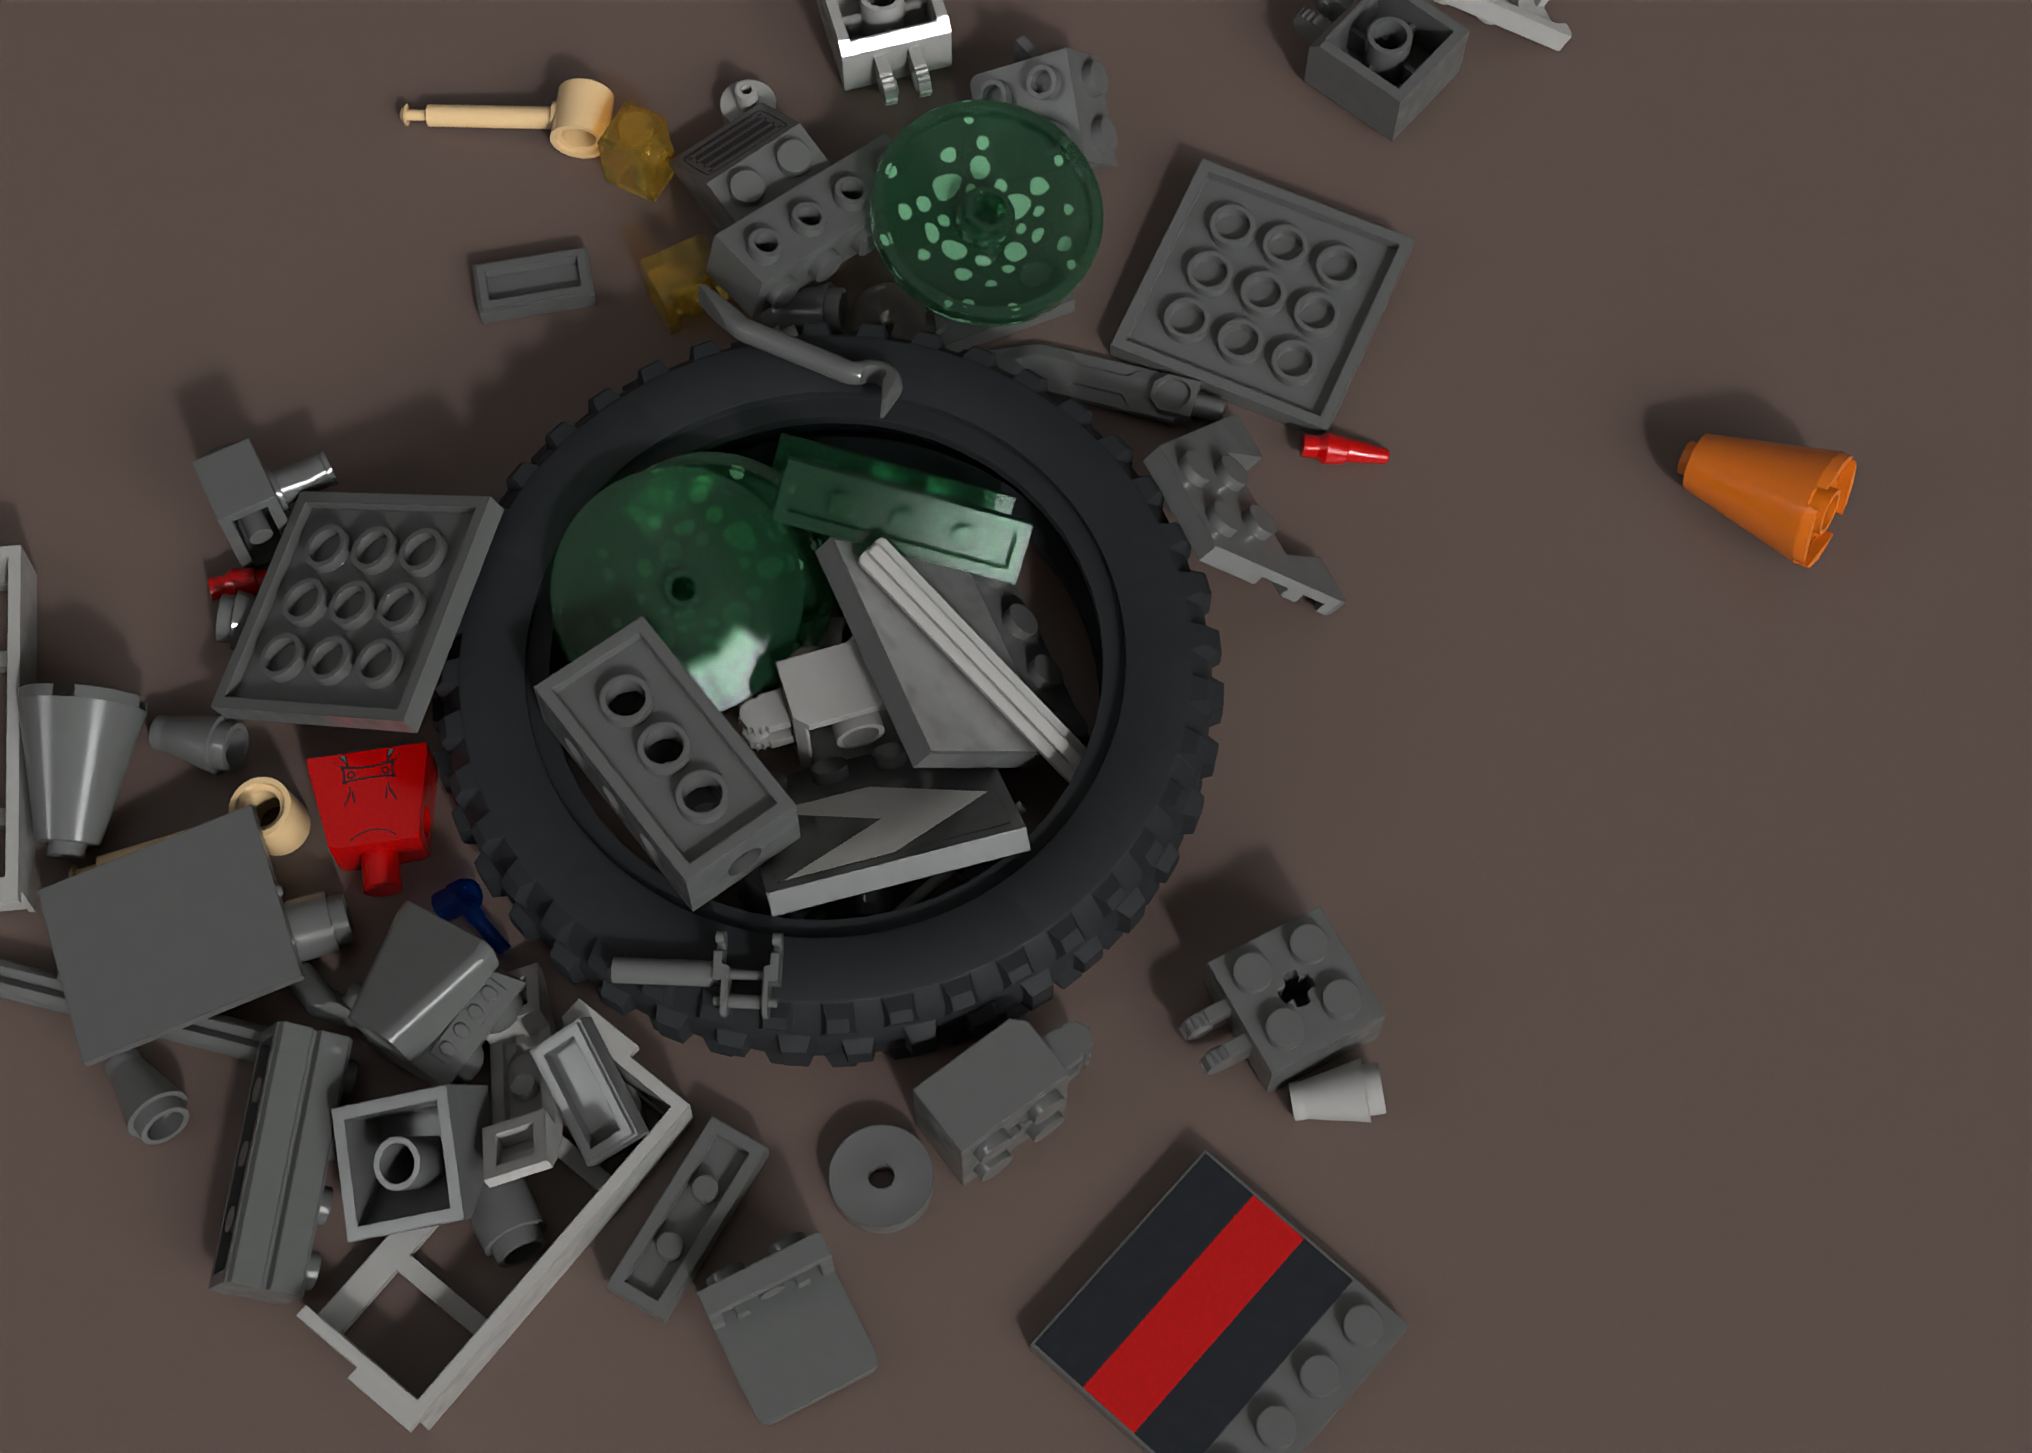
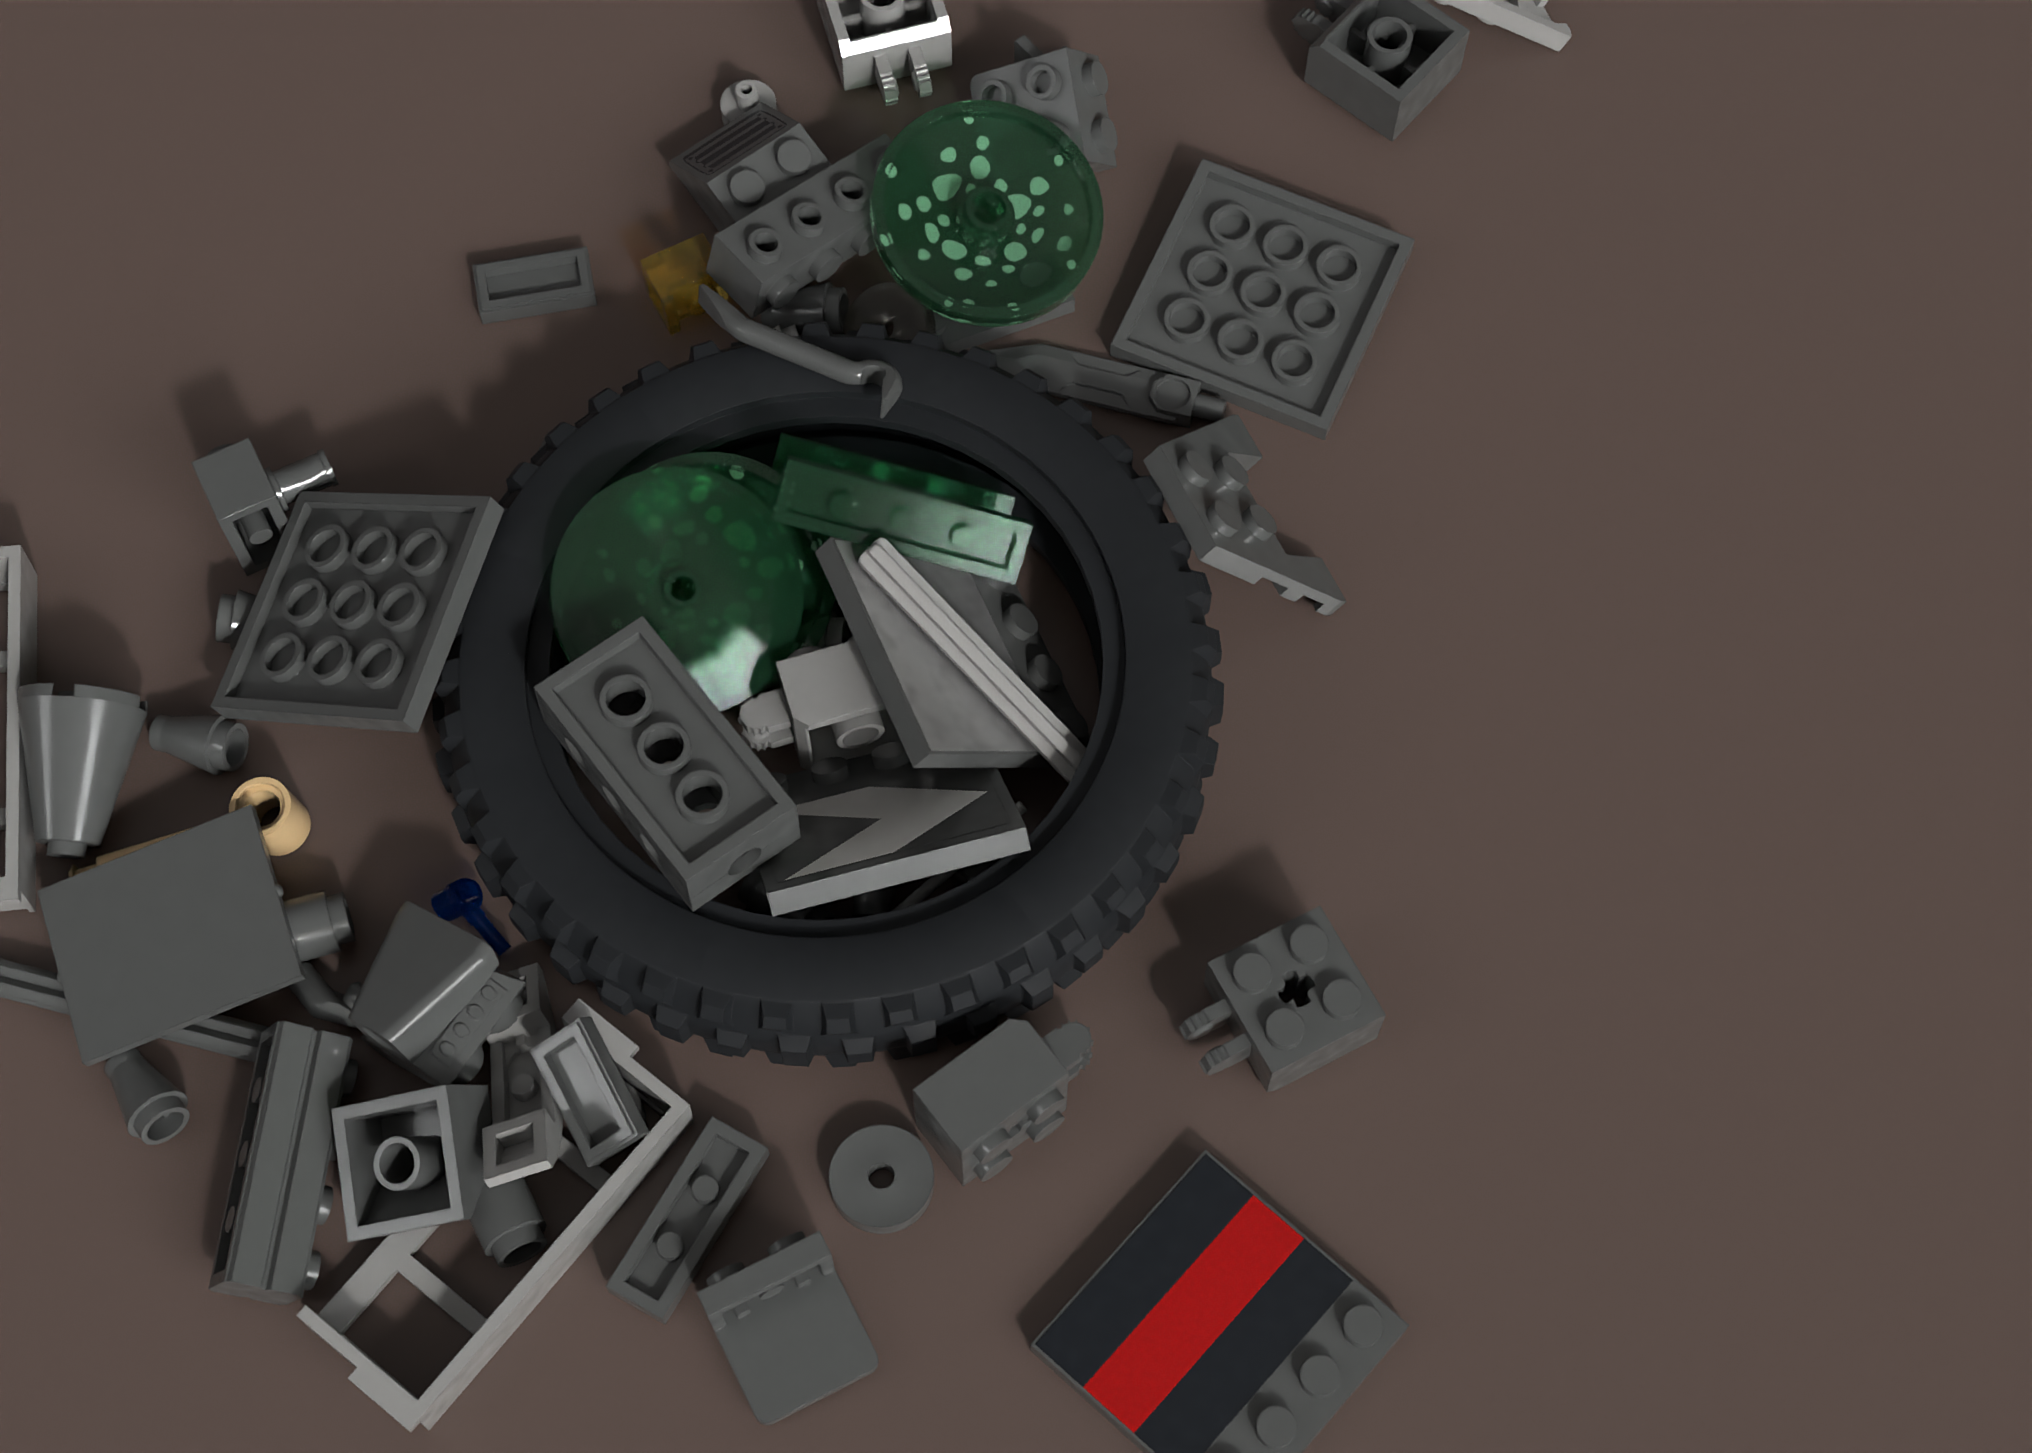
red piece [208,567,268,601] -> none
red torso [306,742,438,897] -> none
tan piece [400,78,614,159] -> none
clear yellow brick [597,99,680,203] -> none
dark grey piece [611,931,784,1019] -> none
light grey cone [1289,1058,1387,1123] -> none
red piece [1299,432,1390,465] -> none
orange cone [1677,433,1857,568] -> none

